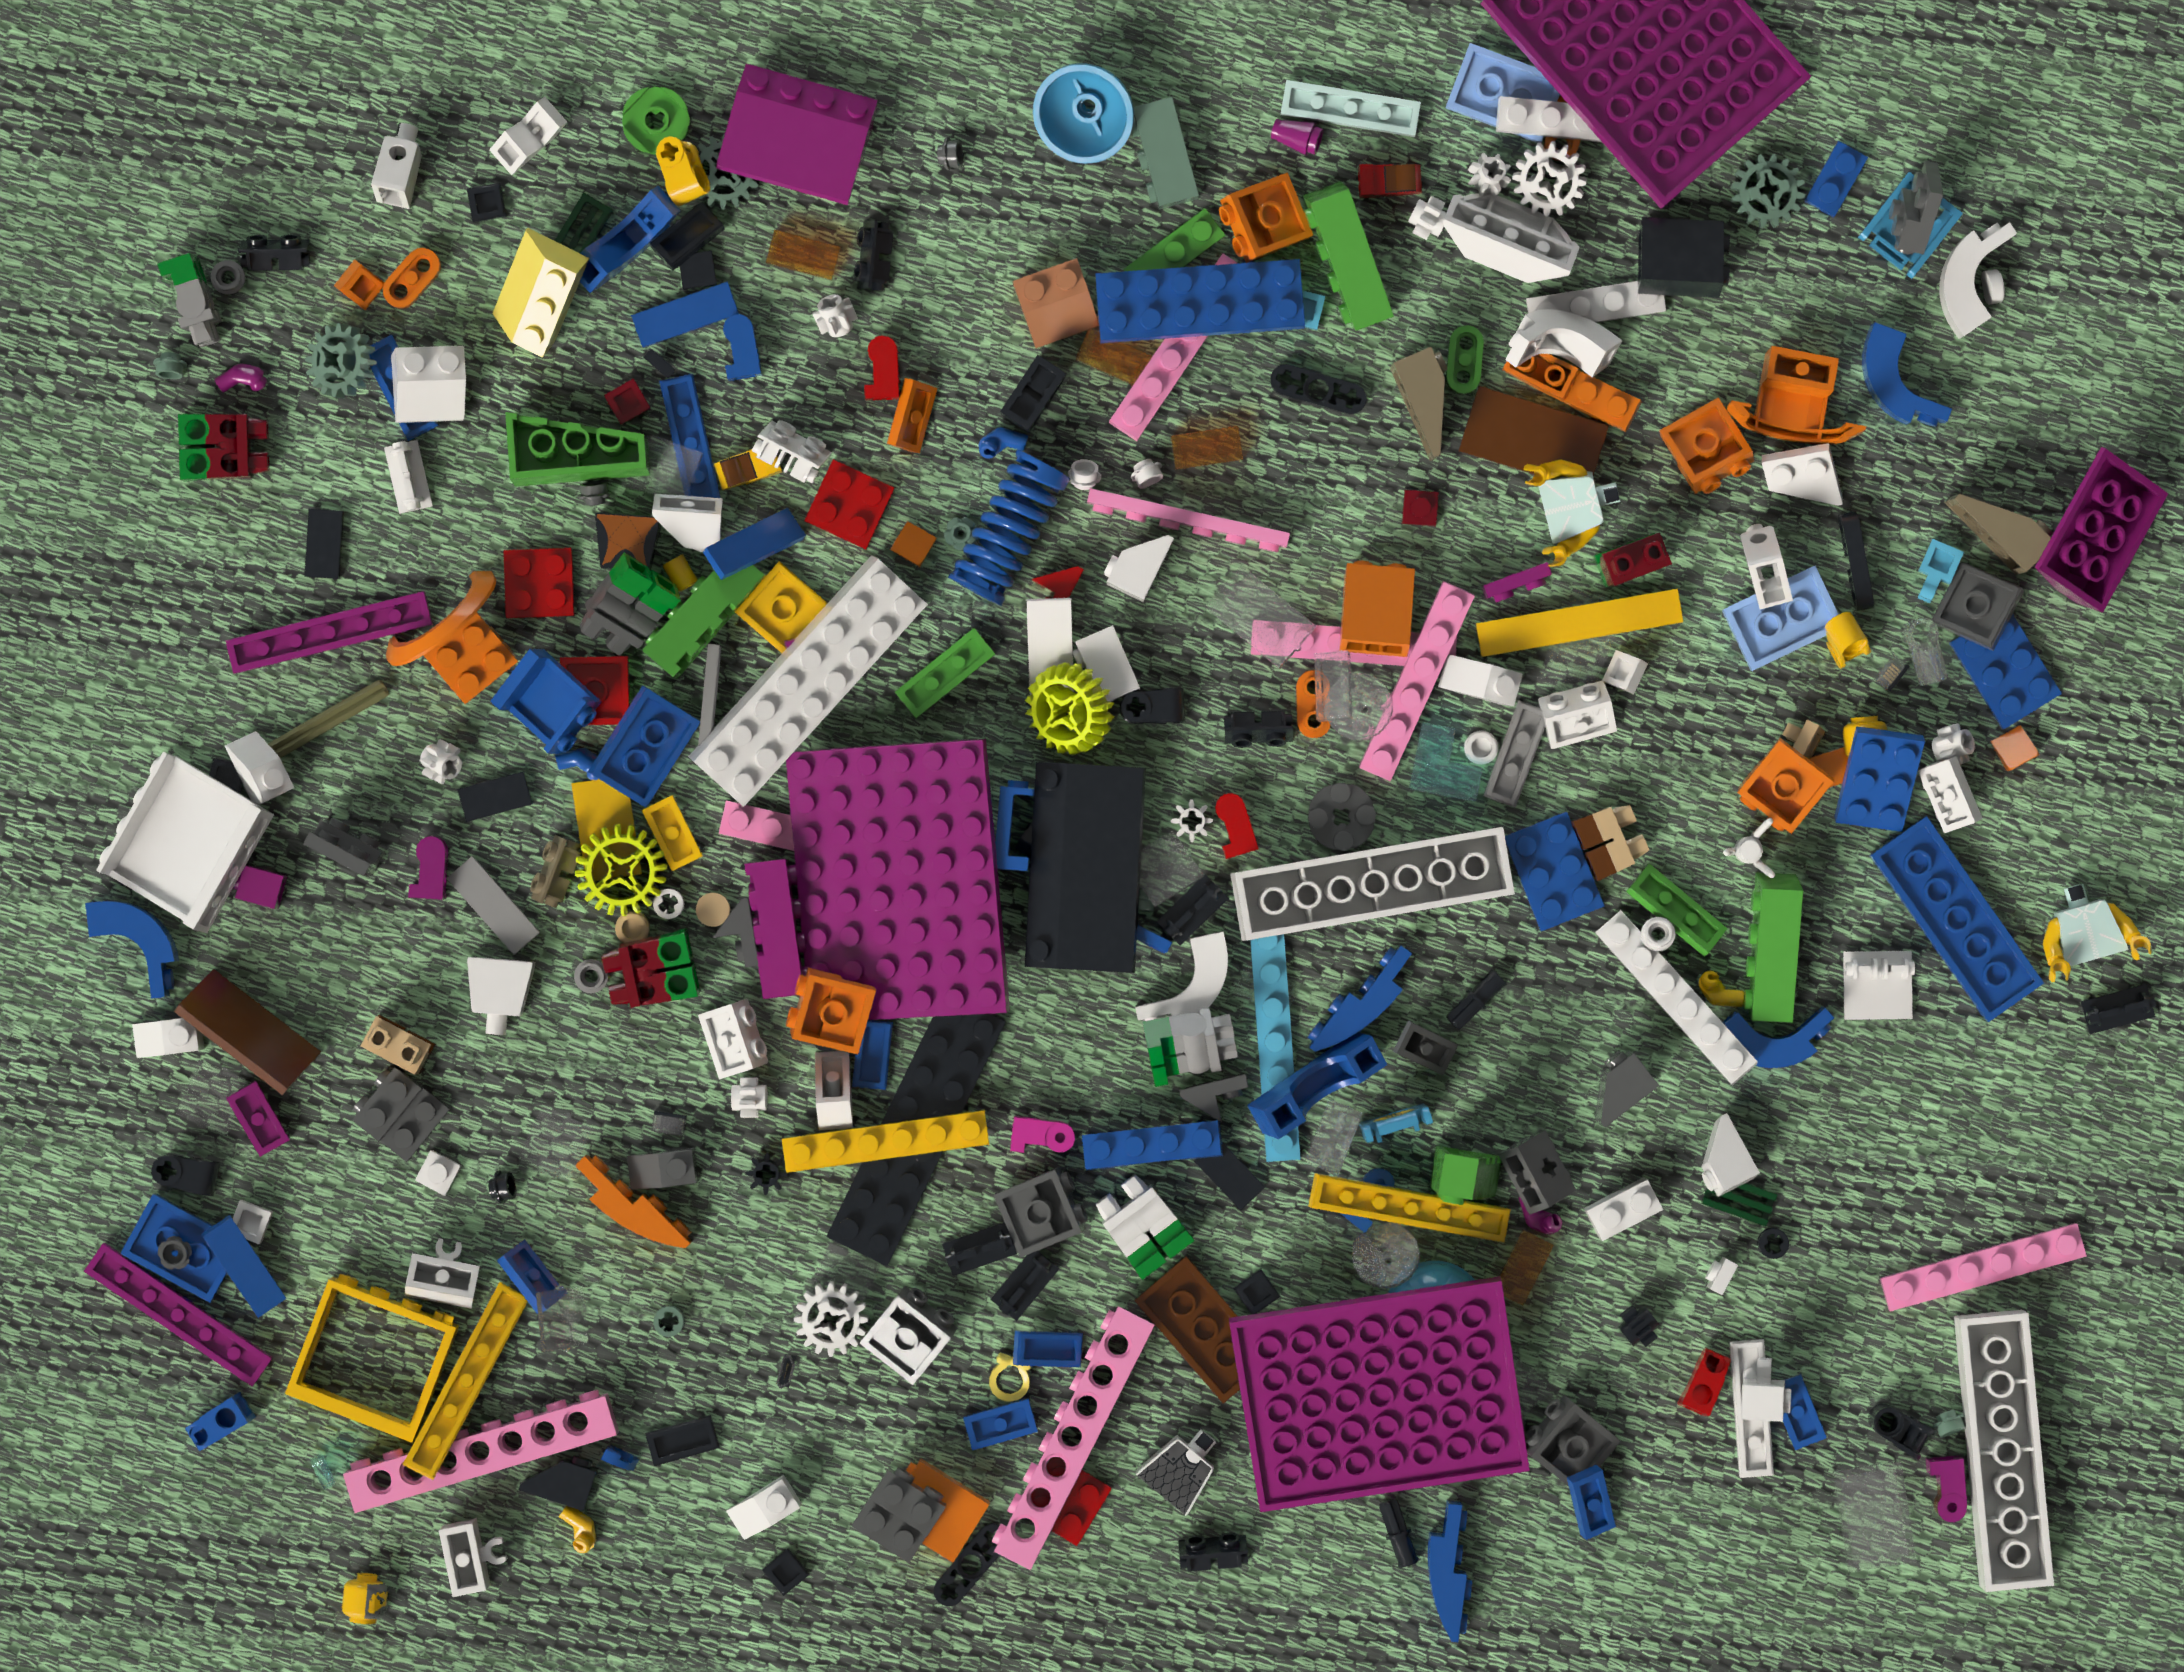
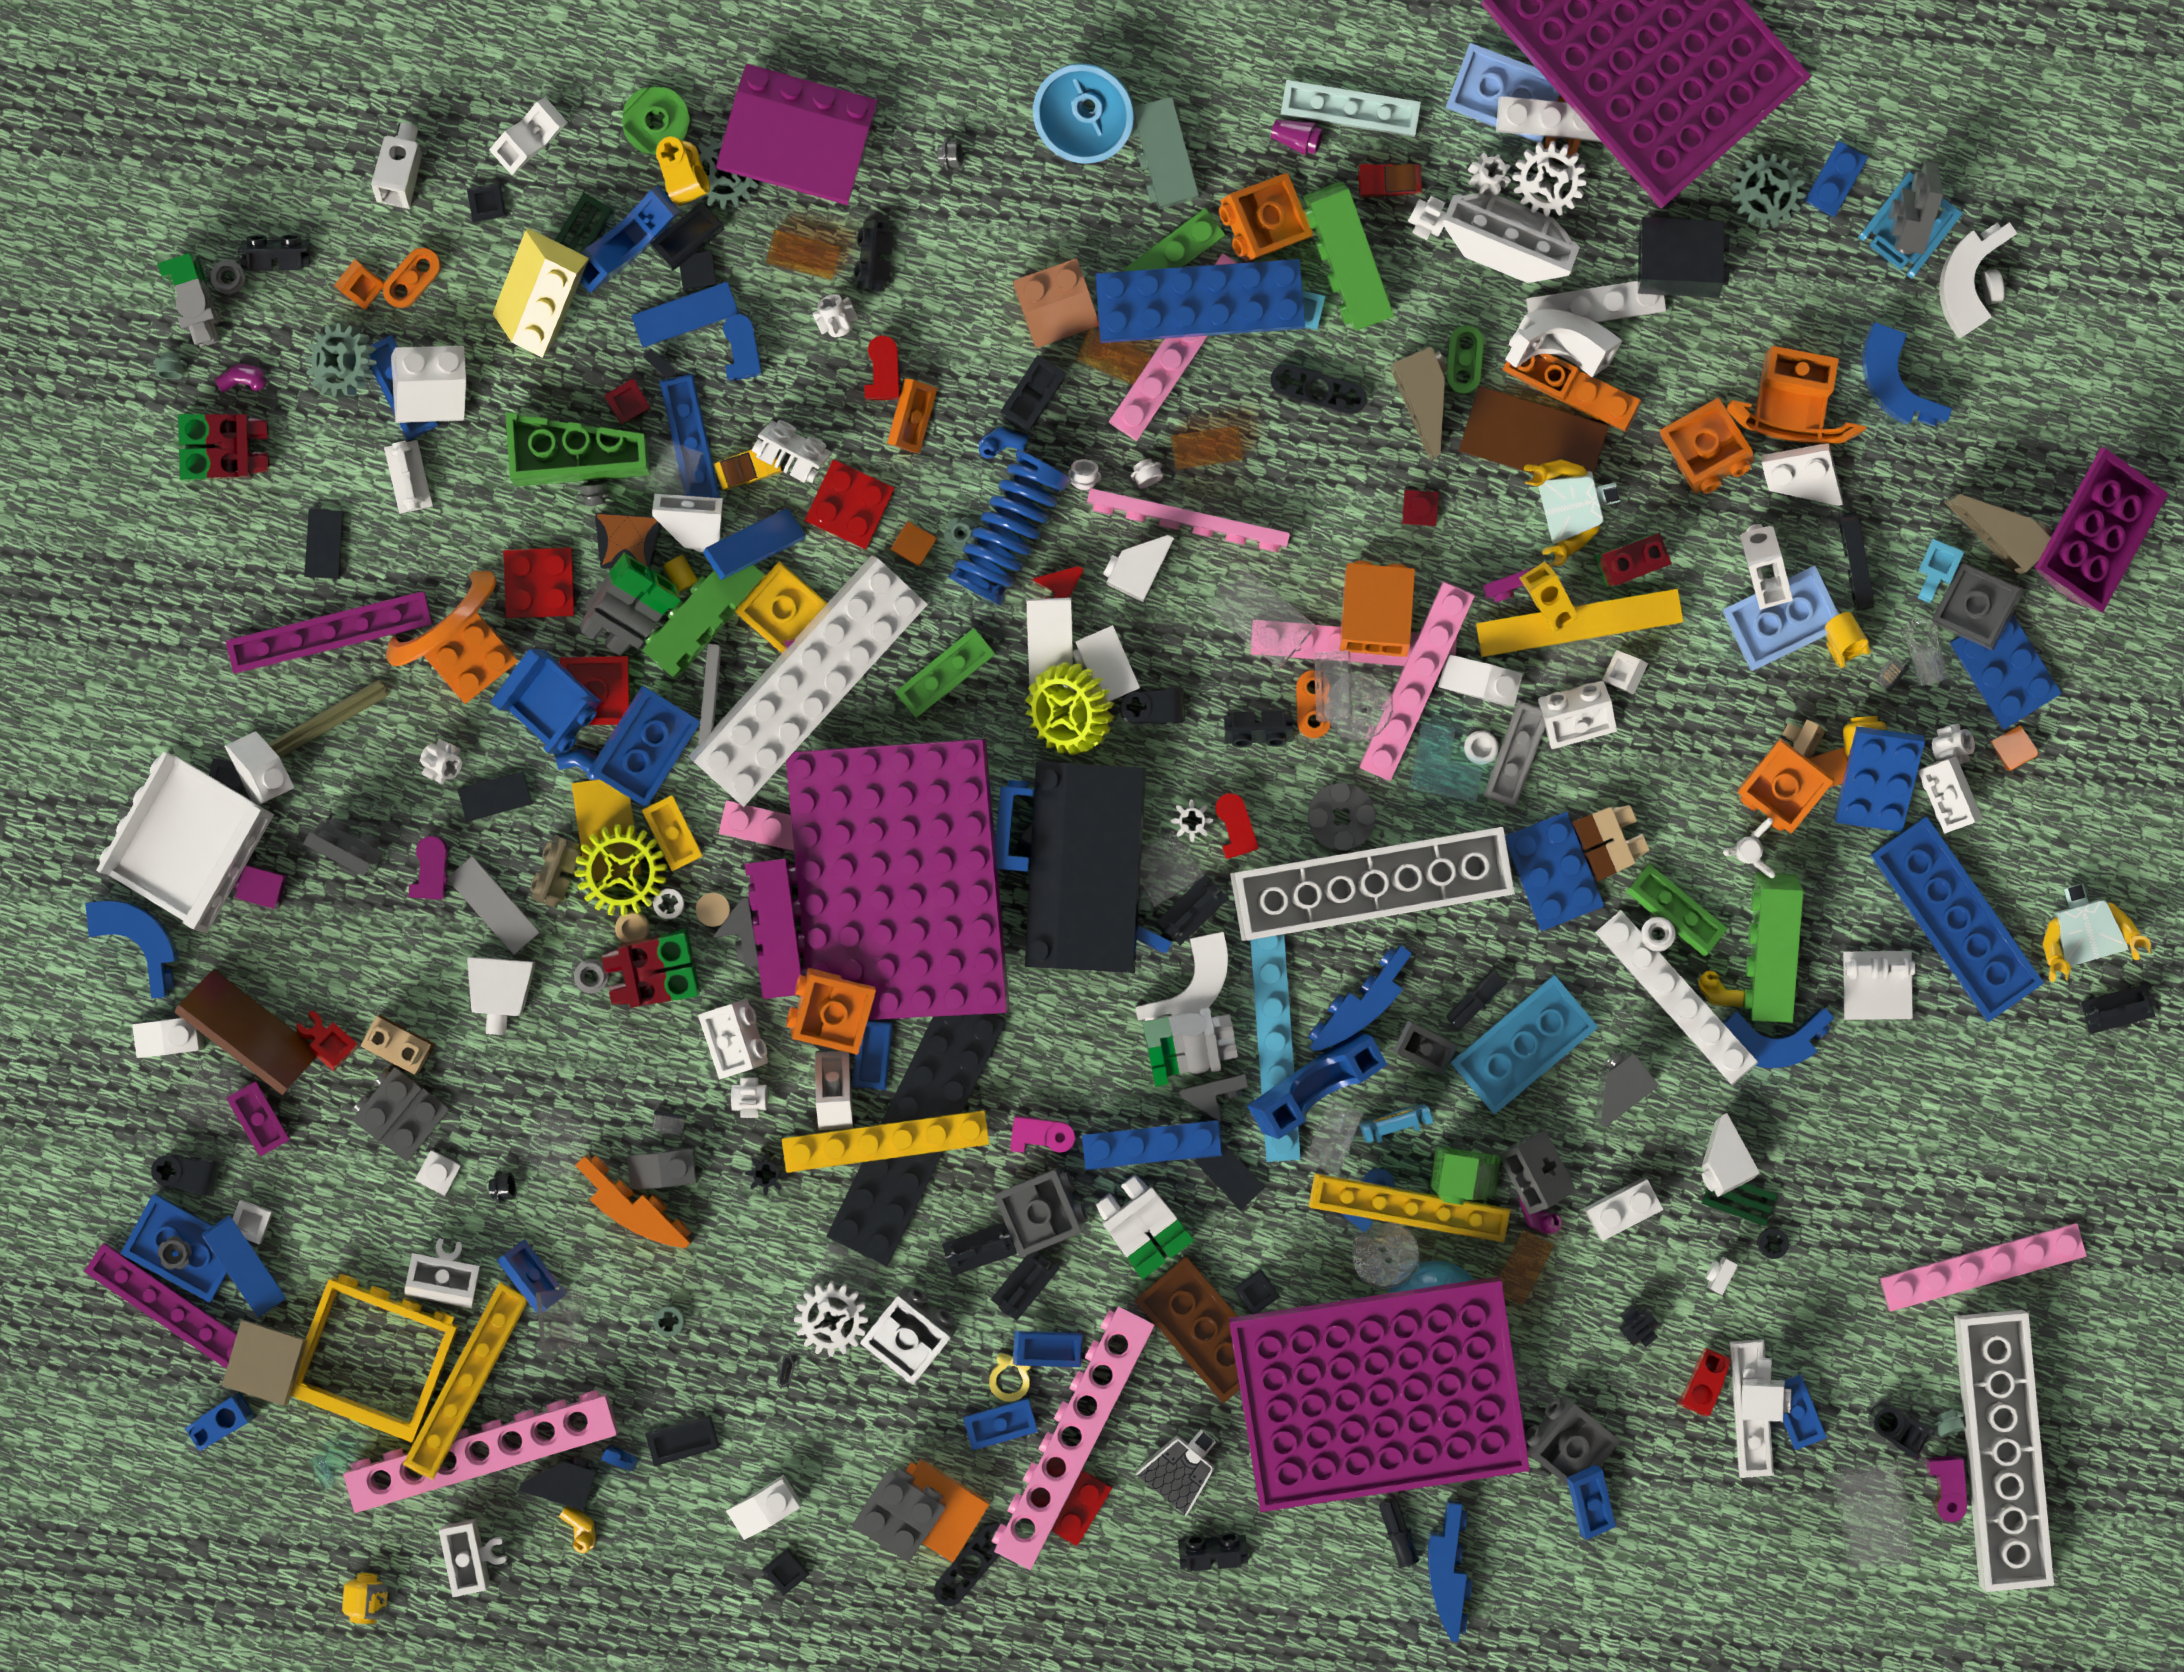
none -> dark tan tile [222,1320,307,1406]
none -> red plate [296,1011,358,1071]
none -> dark azure plate [1450,975,1598,1115]
none -> yellow leg [1519,561,1578,632]

